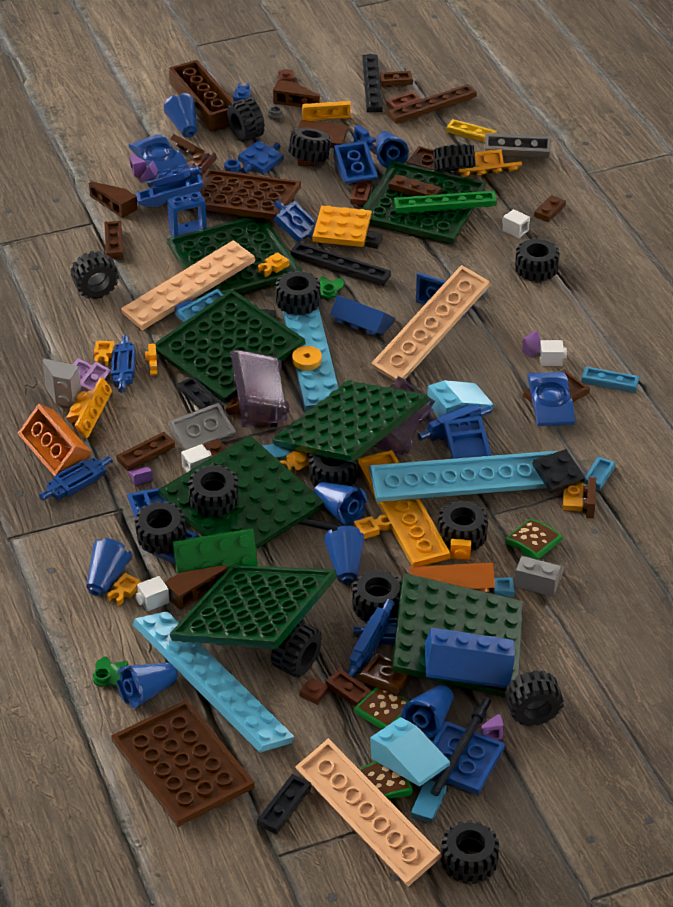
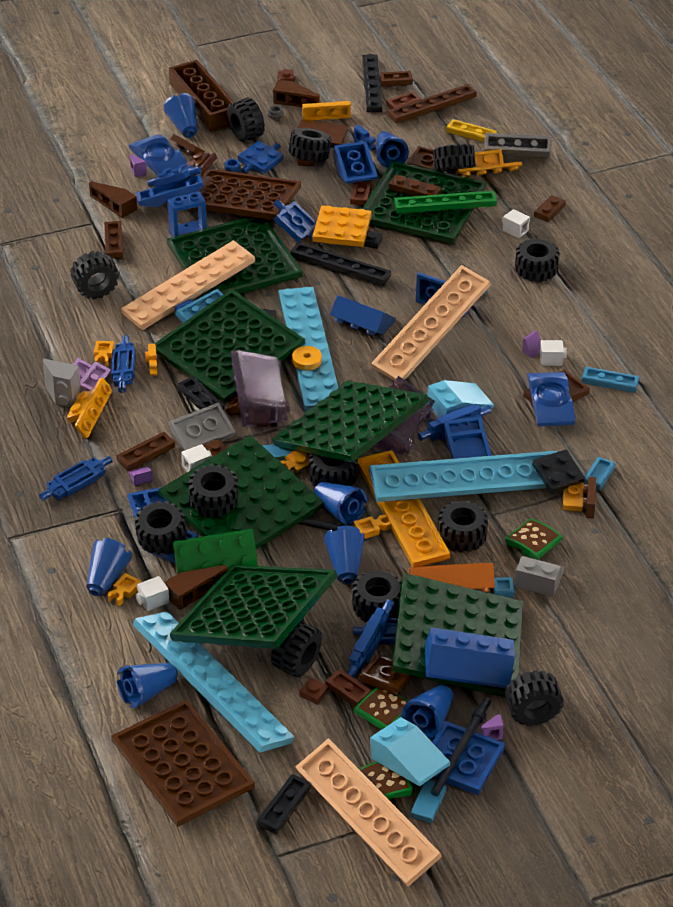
orange slope [17,404,91,476] -> none
green plate [92,656,128,687] -> none
medium lavender slope [140,161,158,182] -> none
blue plate [233,83,251,102] -> none
light orange plate [258,252,289,277] -> none
black tyre [276,271,320,315] -> none
green plate [319,276,344,299] -> none
black tyre [441,820,499,884] -> none
light orange plate [450,539,471,560] -> none

